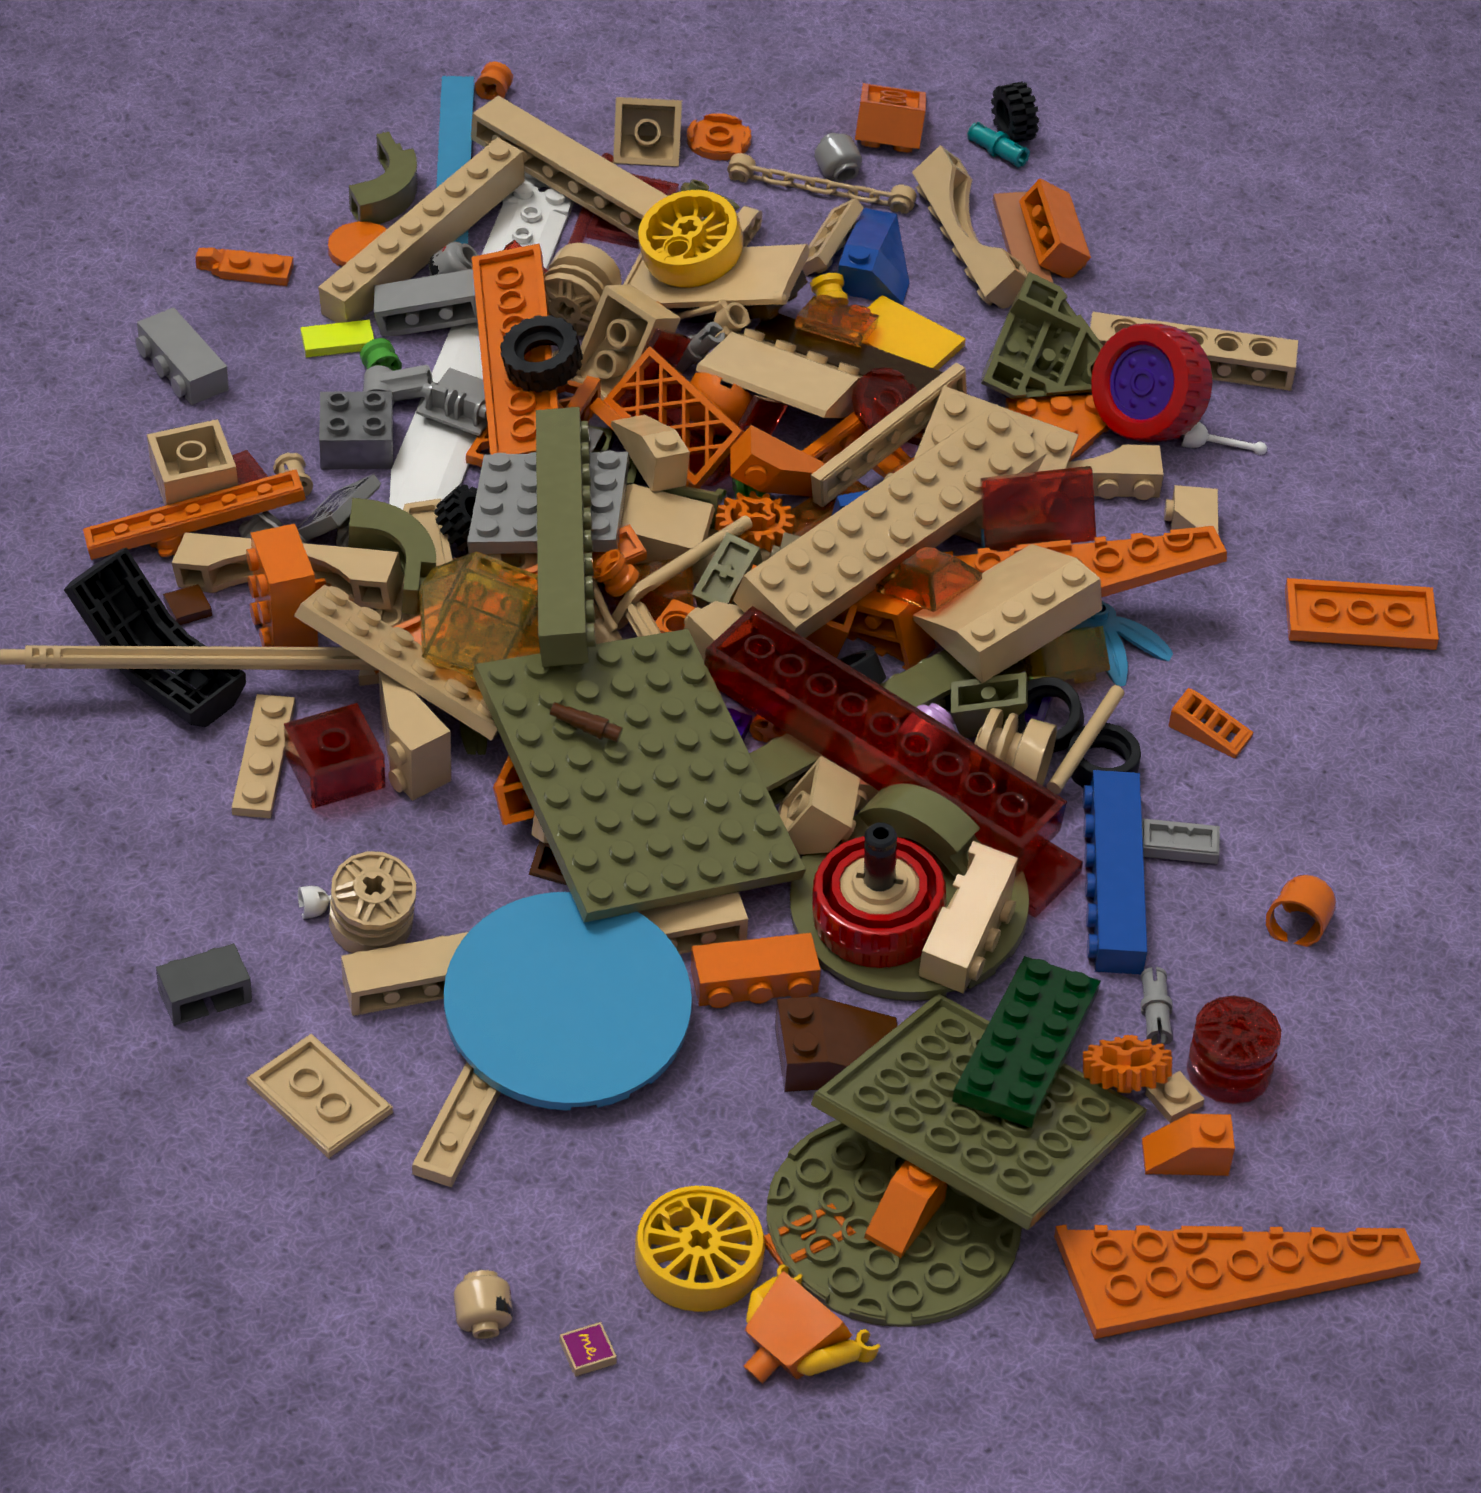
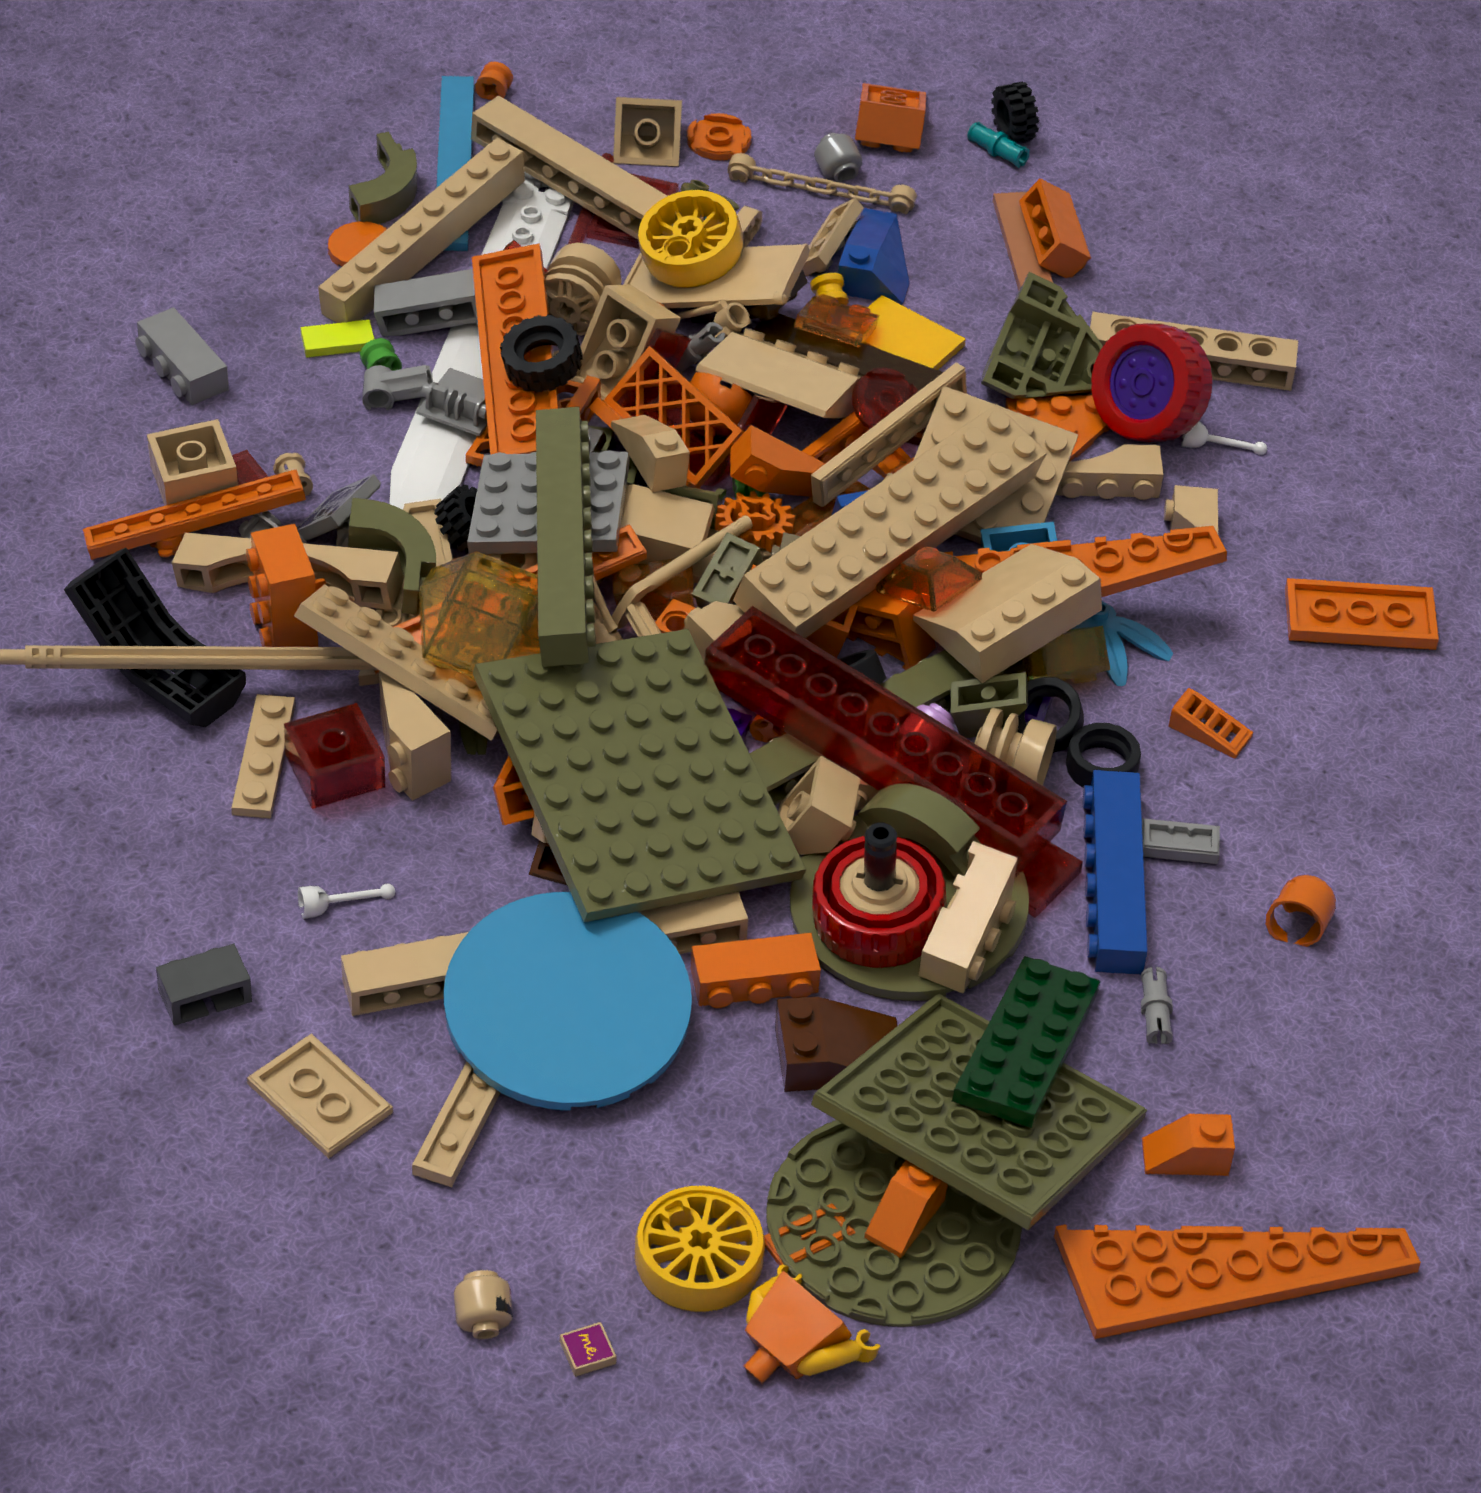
reddish brown tile [163,584,212,625] -> none
orange hinge [195,248,294,286] -> none
flat silver brick [319,391,393,469] -> none
tan wheel [329,851,416,953] -> none
light grey head [429,242,478,276] -> none
reddish brown animal [550,702,623,742] -> none
orange wheel [593,549,639,597] -> none
tan arch [912,145,1028,309] -> none
clear red tile [980,466,1096,552] -> none
tan bar [1047,685,1125,794] -> none
orange gear [1083,1035,1172,1093] -> none
tan plate [1145,1071,1205,1123] -> none
clear red wheel [1186,995,1282,1104] -> none

